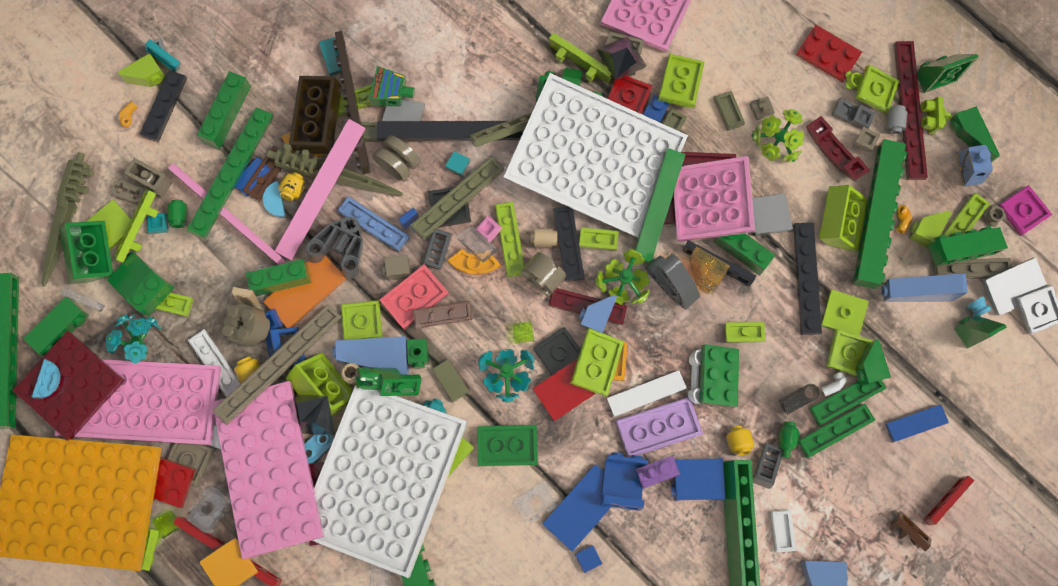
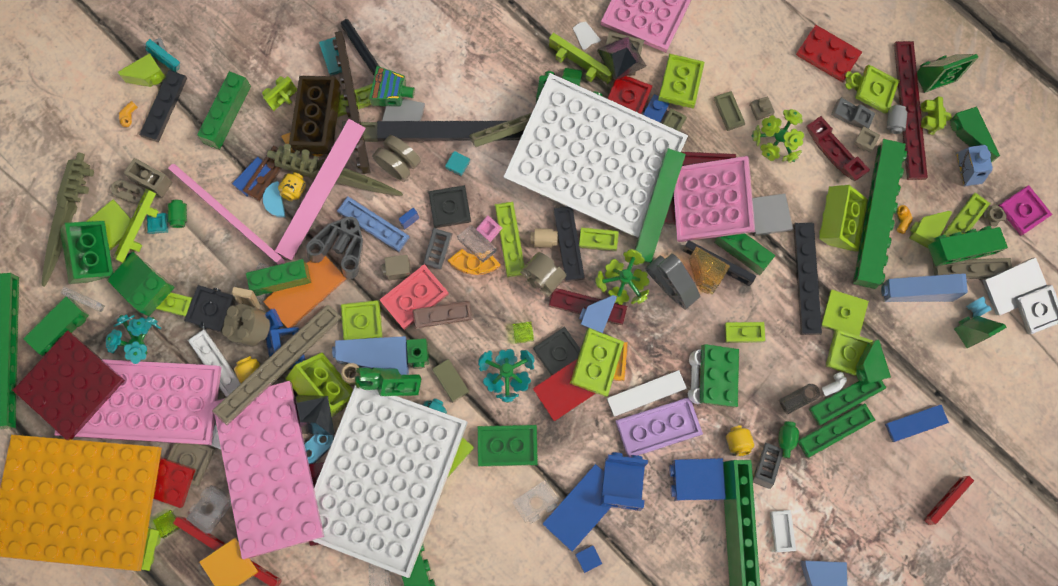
medium azure tile [32,359,61,398] -> none
green plate [187,107,274,240] -> none
olive tile [410,156,504,240] -> none
medium lavender plate [636,455,681,489] -> none
reddish brown plate [889,511,932,551] -> none
none -> black plate [184,285,235,333]
none -> lime hips [262,76,297,111]
none -> black axle [340,19,380,76]
none -> white sticker [573,22,601,50]

